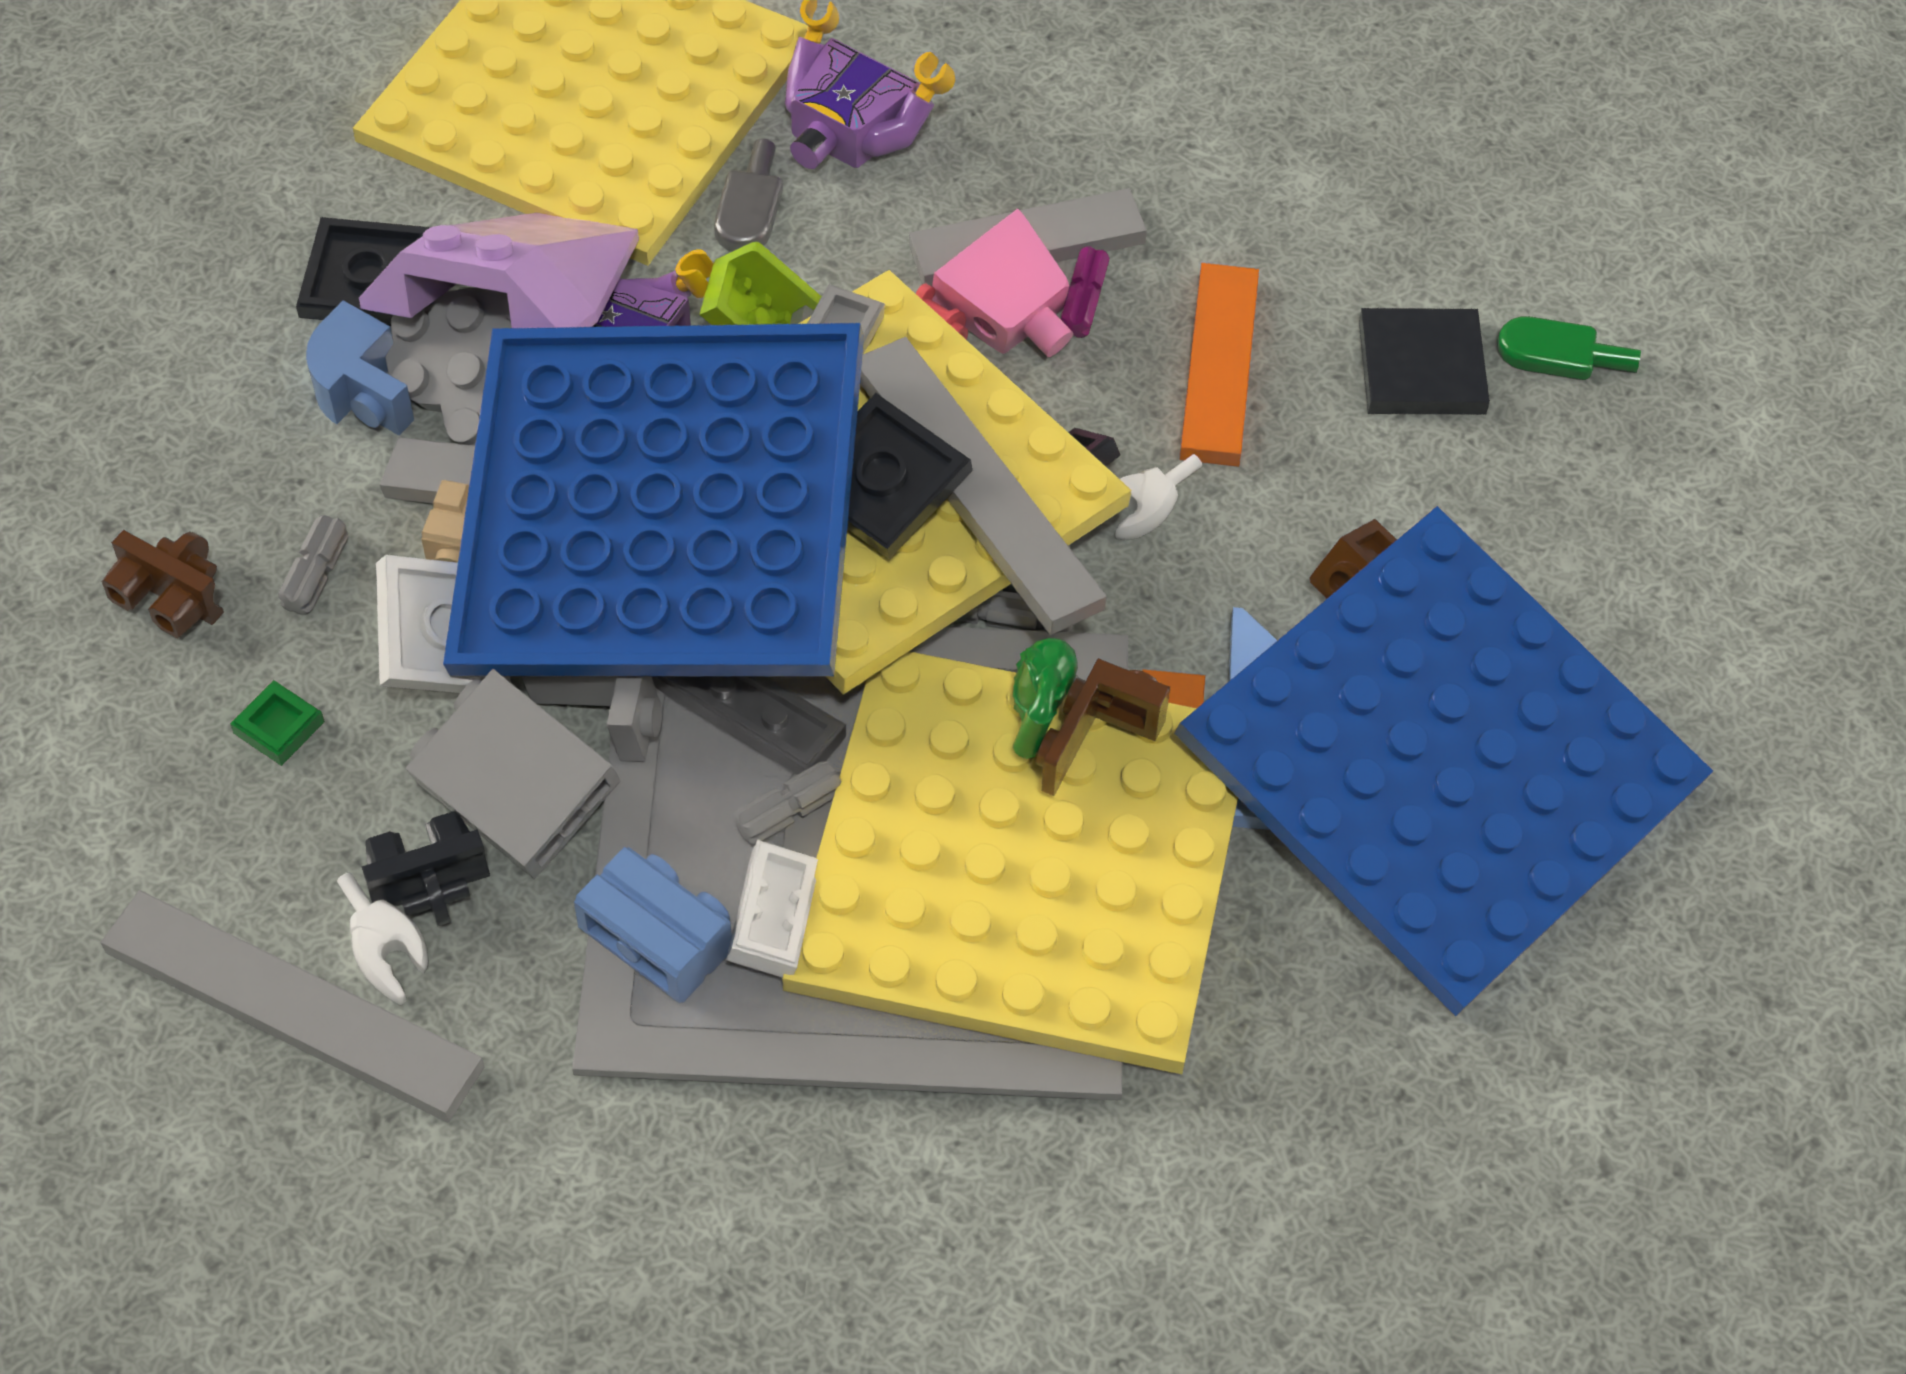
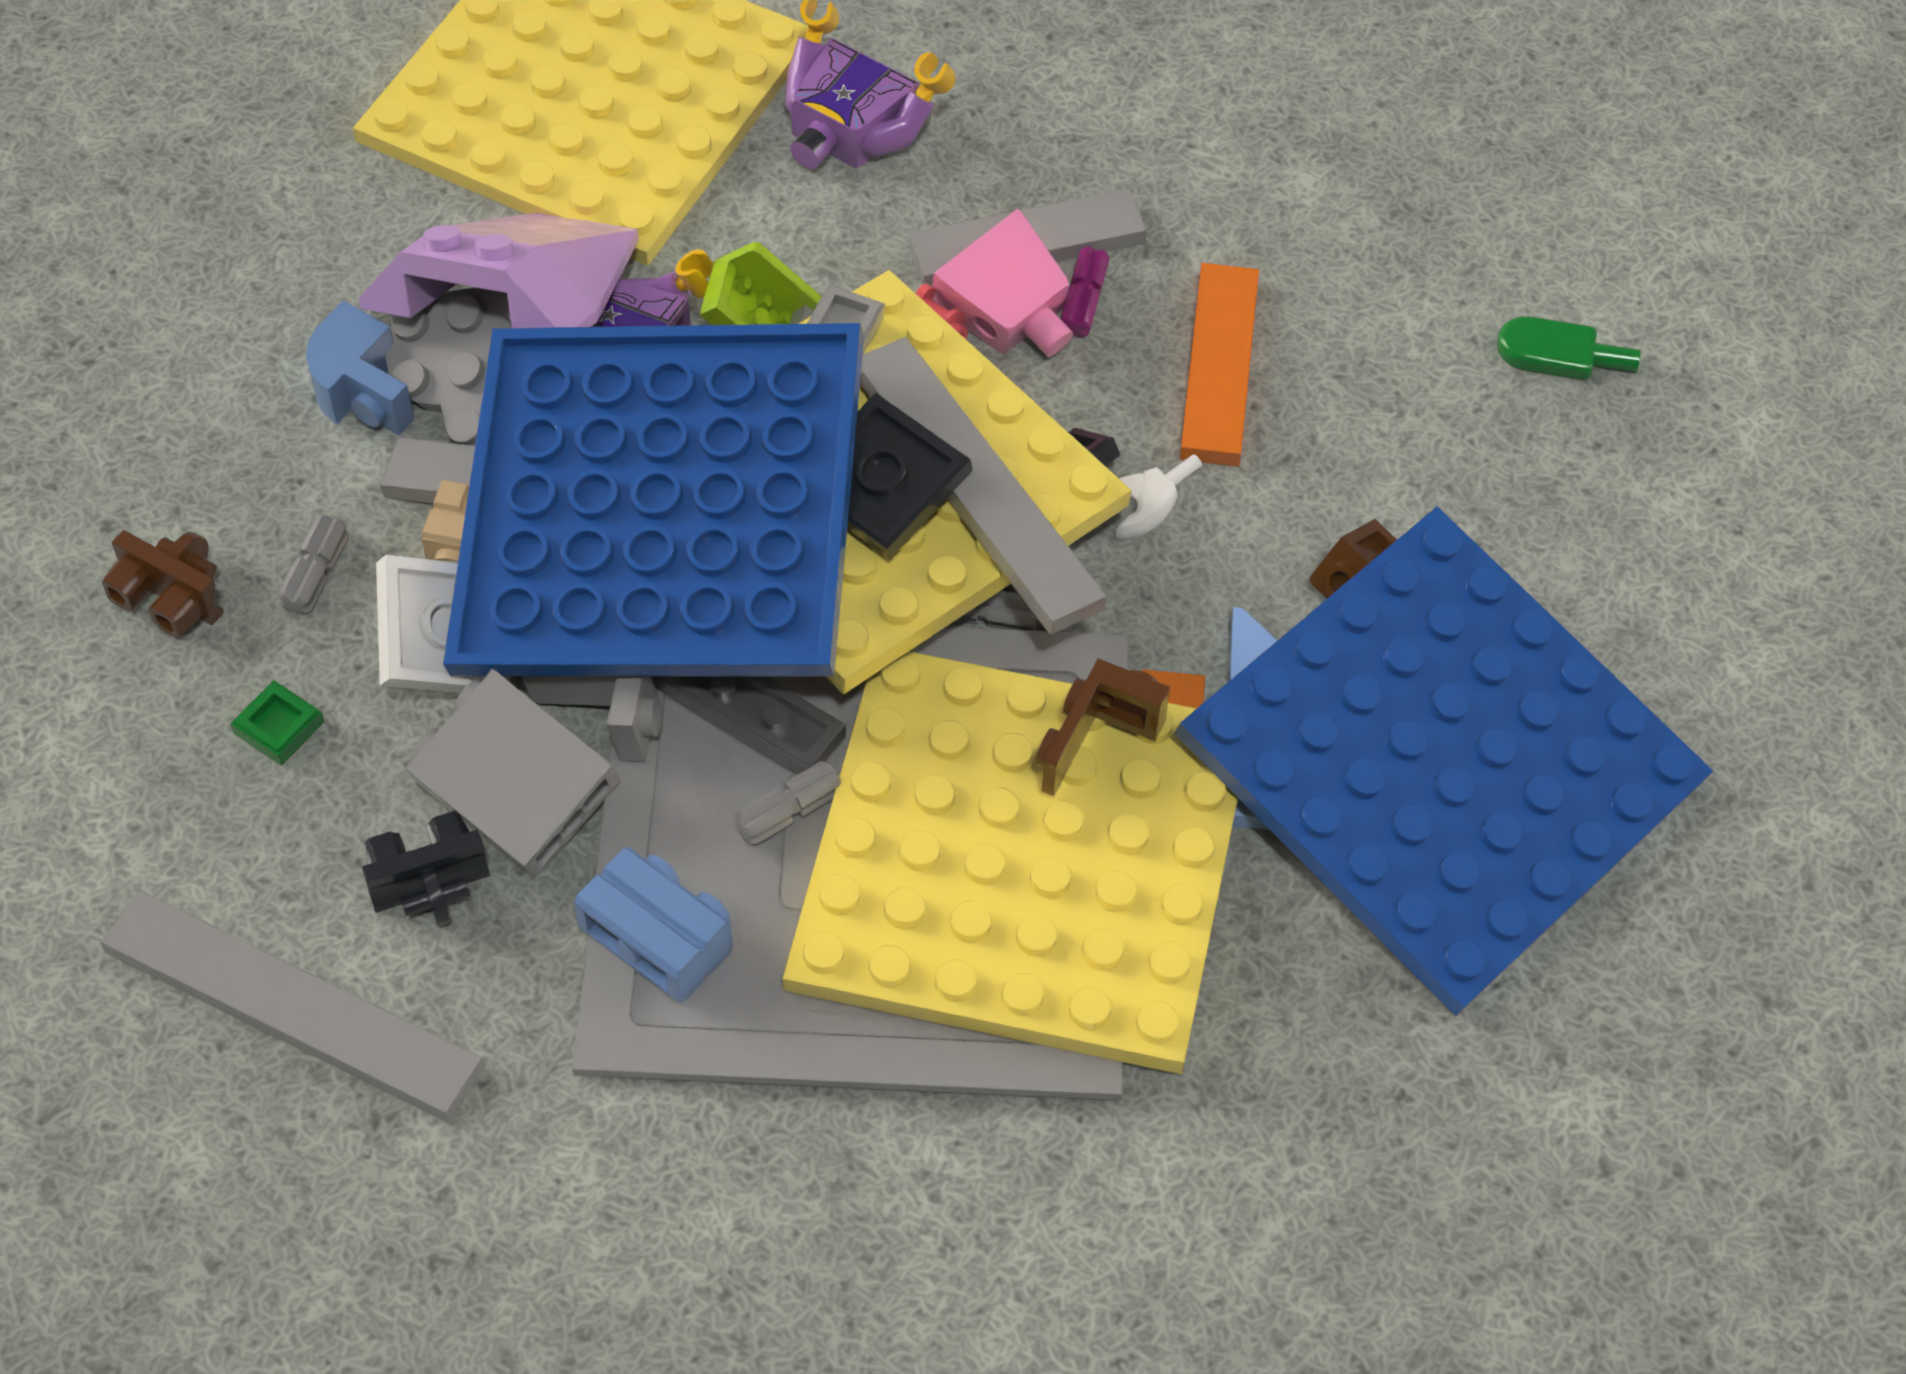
black tile [296,217,431,326] -> none
white hand [337,873,428,1005] -> none
flat silver piece [714,139,783,251] -> none
white plate [726,840,818,977] -> none
green piece [1012,638,1078,759] -> none
black tile [1359,308,1490,415] -> none

